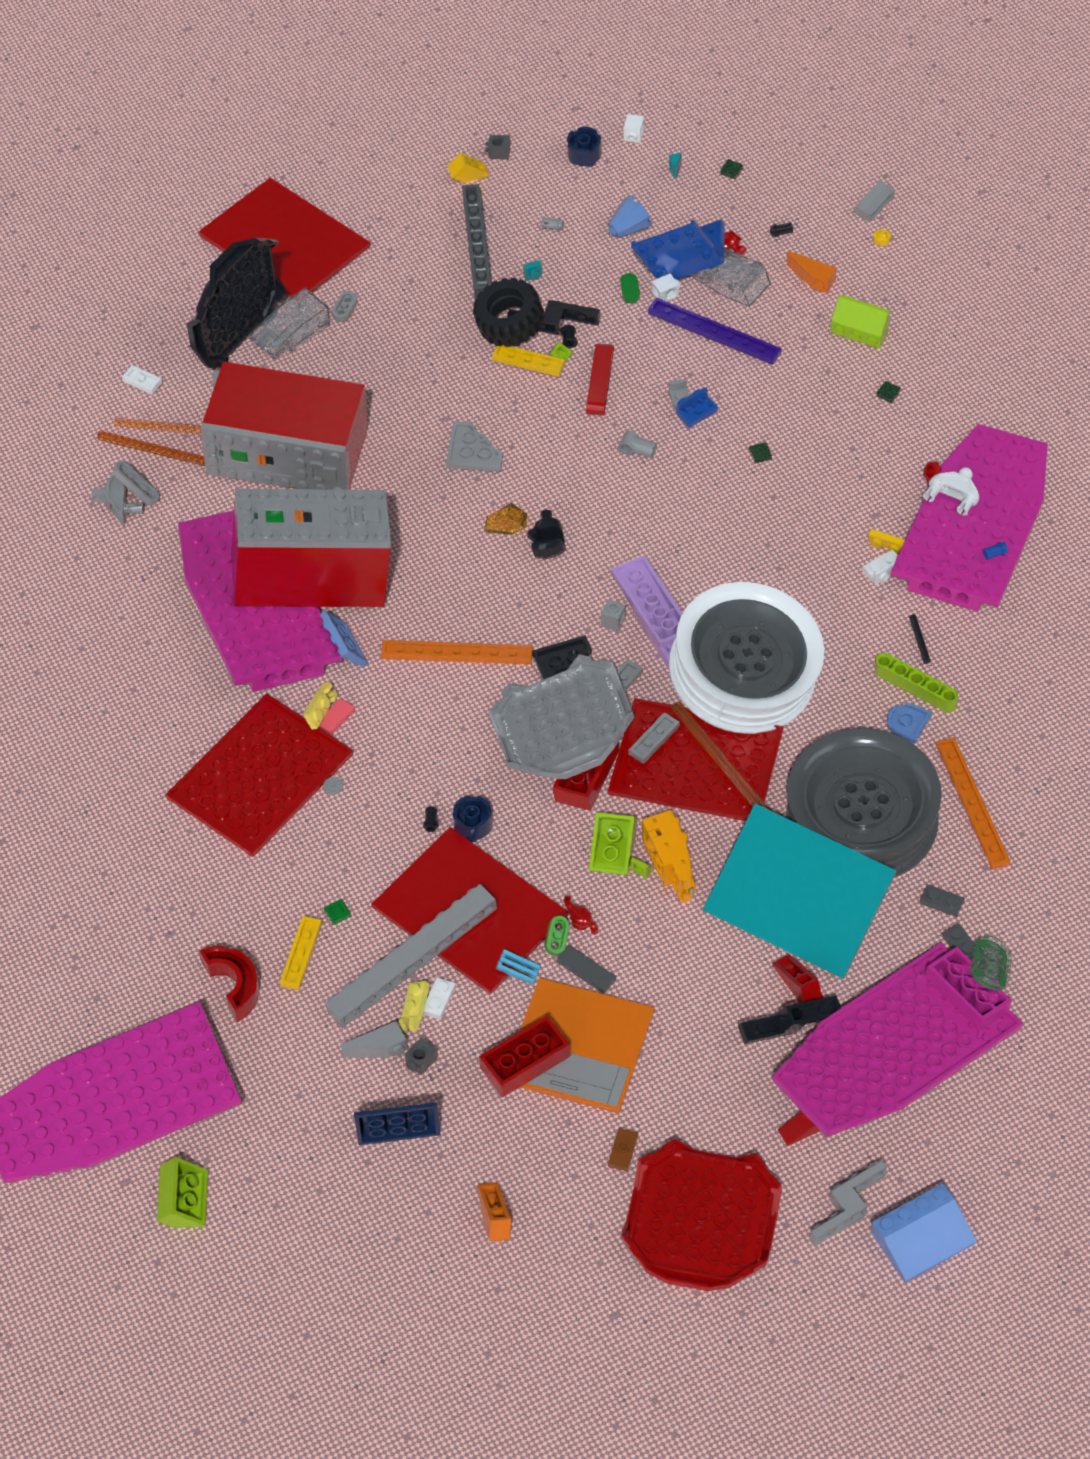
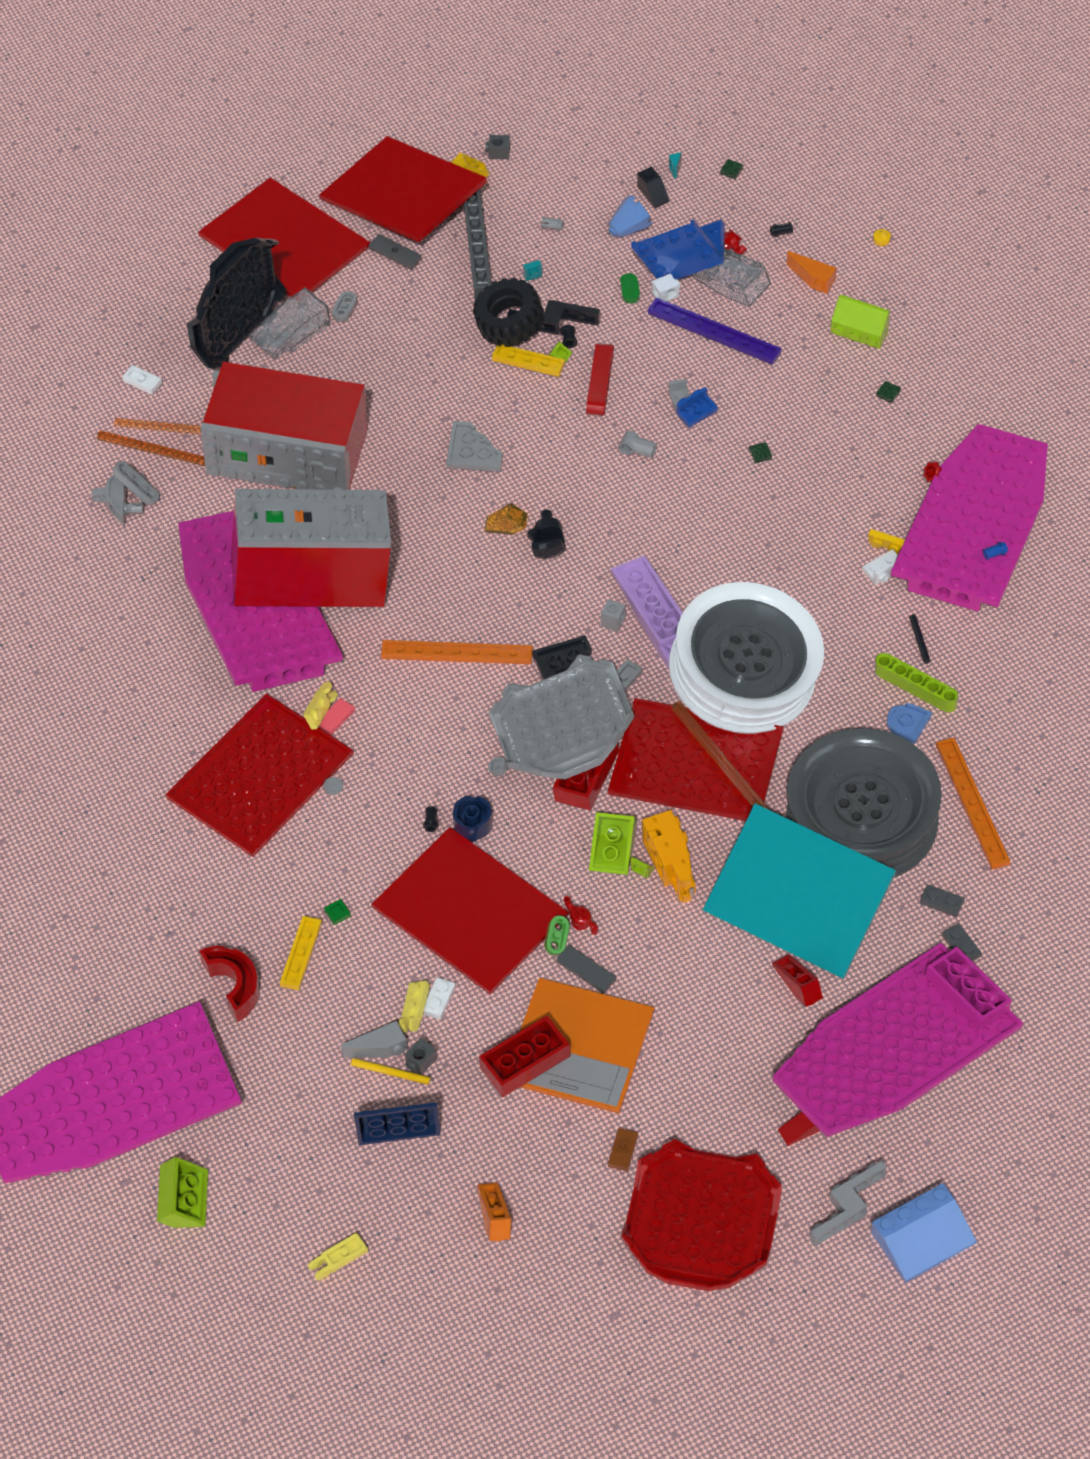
medium blue plate [320,610,368,667] -> none
light grey brick [325,884,497,1029] -> none
medium azure tile [496,949,540,985] -> none
dark blue brick [567,126,601,167] -> none
white brick [624,114,644,143] -> none
light grey plate [629,712,680,764] -> none
black bracket [738,995,841,1044] -> none
light grey piece [853,180,895,222] -> none
white connector [923,467,979,516] -> none
clear tile [970,935,1012,990] -> none
none -> light yellow hinge [308,1233,368,1280]
none -> red tile [319,136,487,242]
none -> yellow bar [351,1058,431,1085]
none -> dark grey tile [369,234,422,270]
none -> light grey tile [488,757,508,776]
none -> black slope [637,166,670,209]

